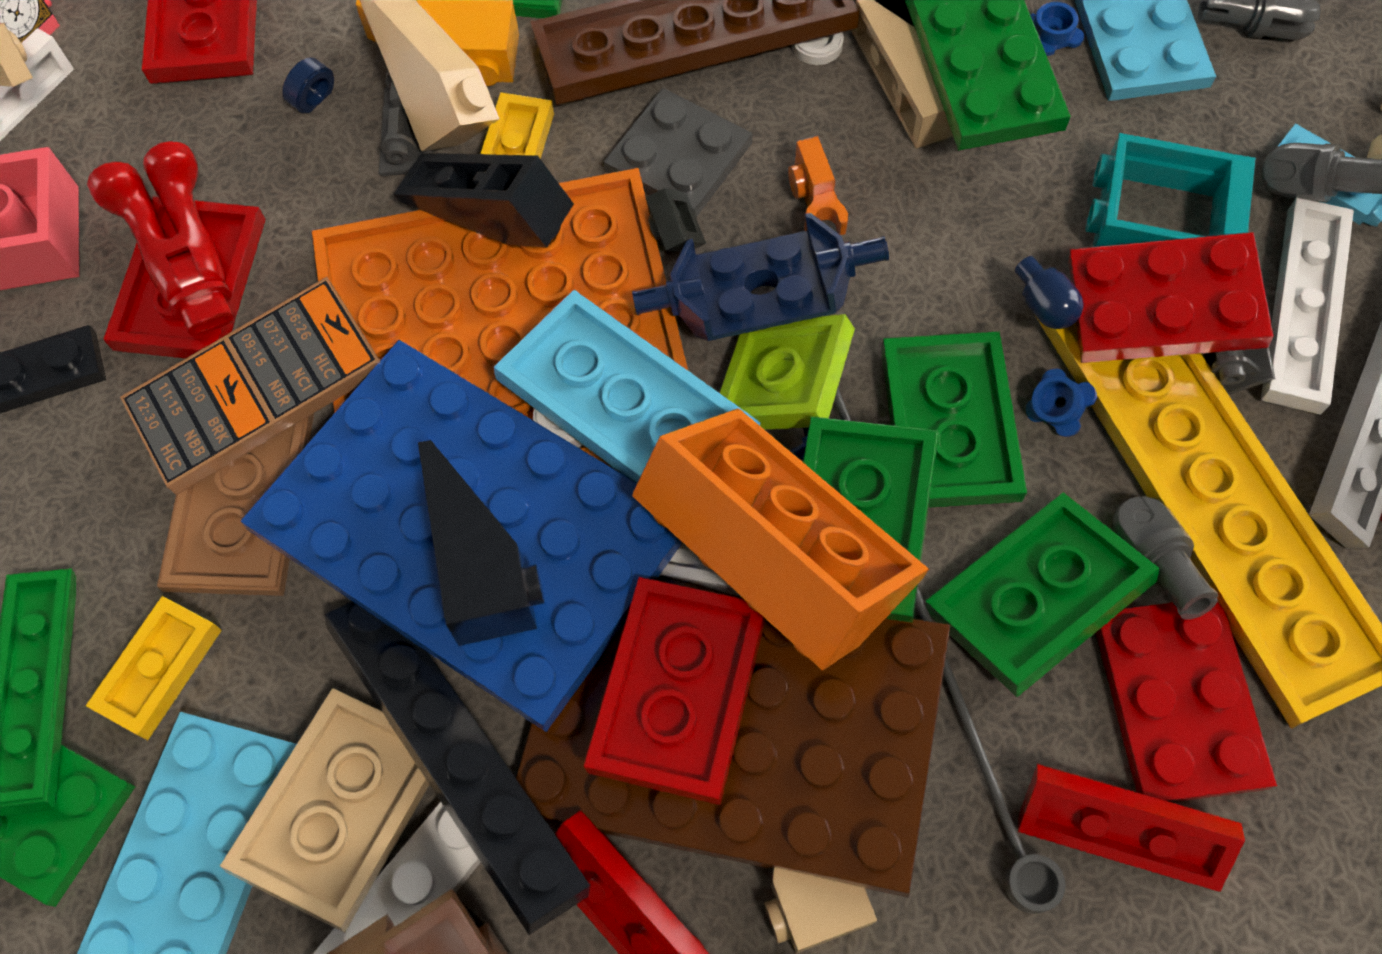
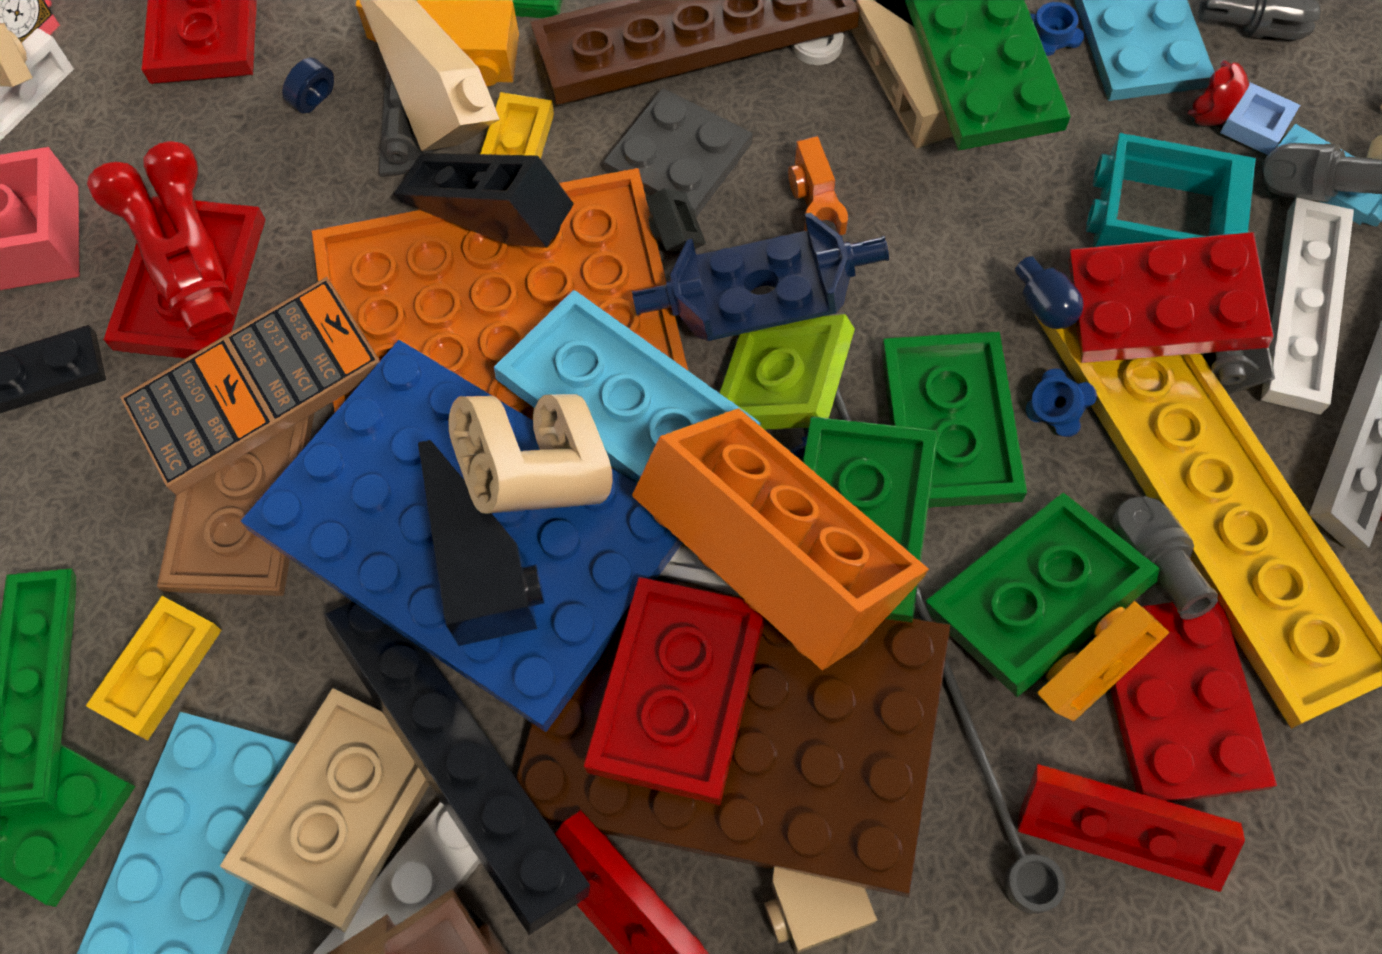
none -> tan connector [449,394,613,514]
none -> light orange plate [1037,601,1170,722]
none -> red plate [1187,60,1250,126]
none -> light blue plate [1220,82,1300,155]

